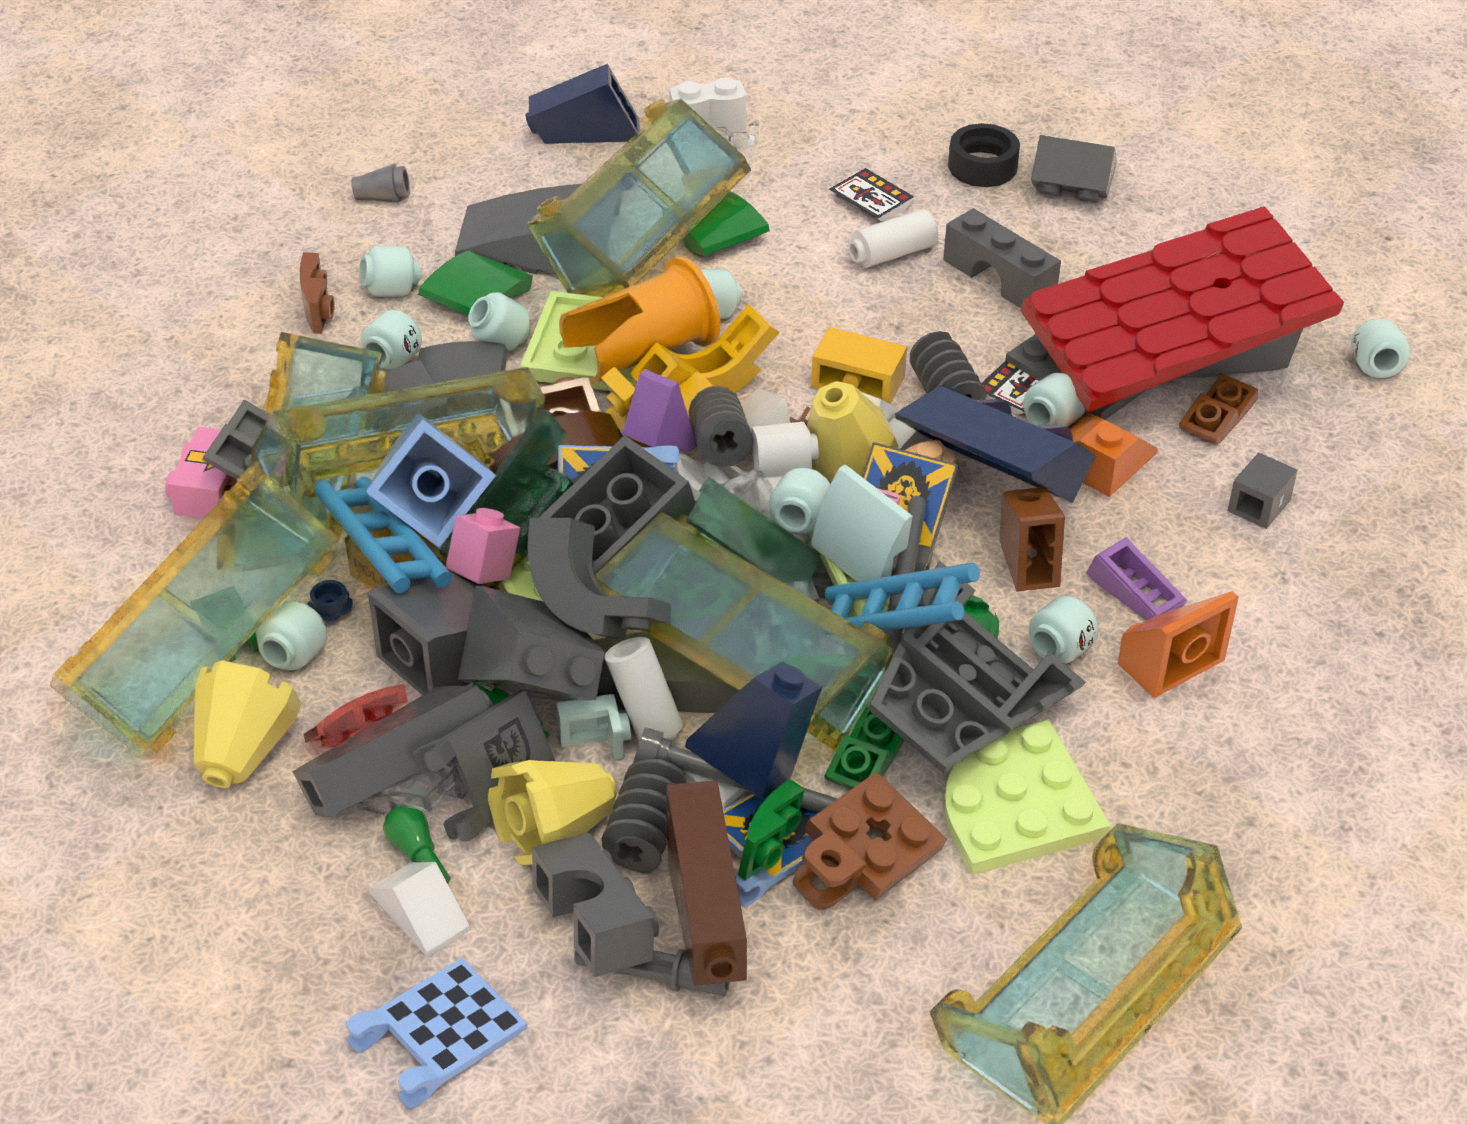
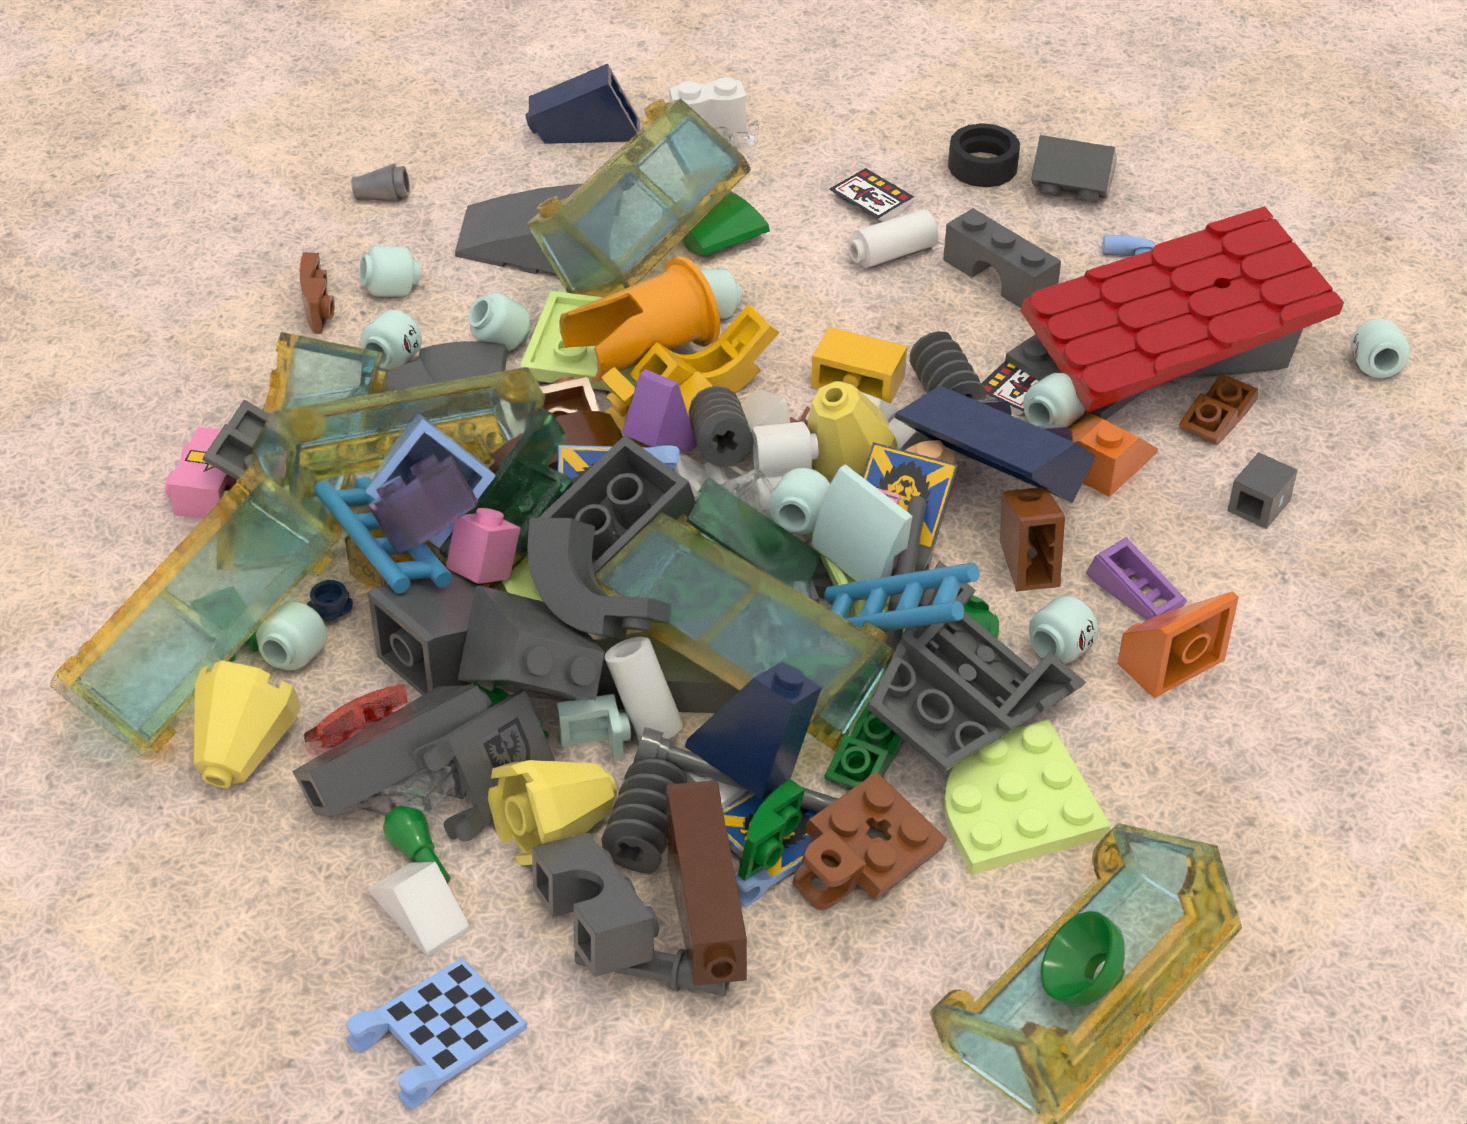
green slope [418,251,533,315] -> none
none -> clear purple brick [368,454,479,554]
none -> green piece [1041,911,1125,1007]
none -> light blue arm [1102,235,1155,255]

